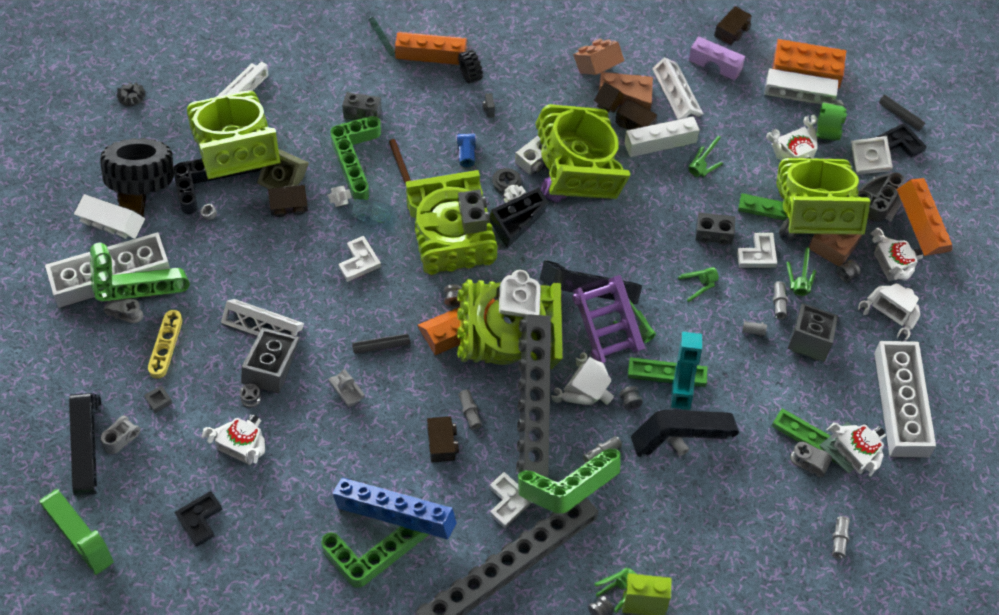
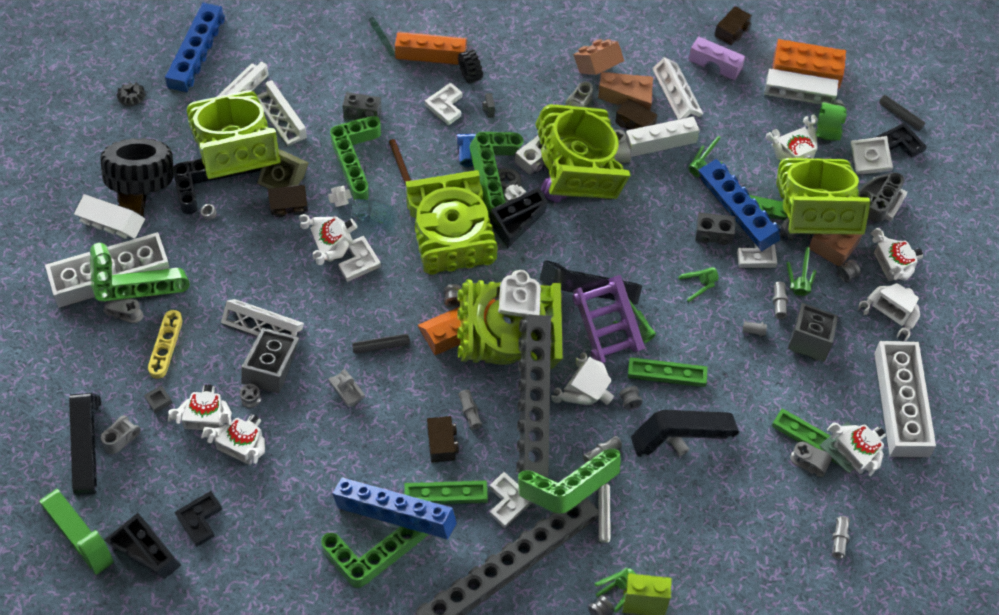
dark grey brick [458,190,490,234] -> none
dark brown brick [594,82,624,113] -> none
teal arch [671,332,702,410] -> none
orange slope [897,178,952,256] -> none
none -> black wedge [104,513,181,579]
none -> blue brick [165,2,225,92]
none -> white torso [168,384,232,430]
none -> white fence [257,80,307,146]
none -> white torso [299,214,357,265]
none -> bright green plate [404,480,488,504]
none -> white plate [425,83,462,126]
none -> bright green beam [470,132,524,217]
none -> light grey piece [565,82,593,108]
none -> white axle [598,484,610,543]
none -> light grey piece [614,130,631,164]
none -> blue brick [699,159,781,252]

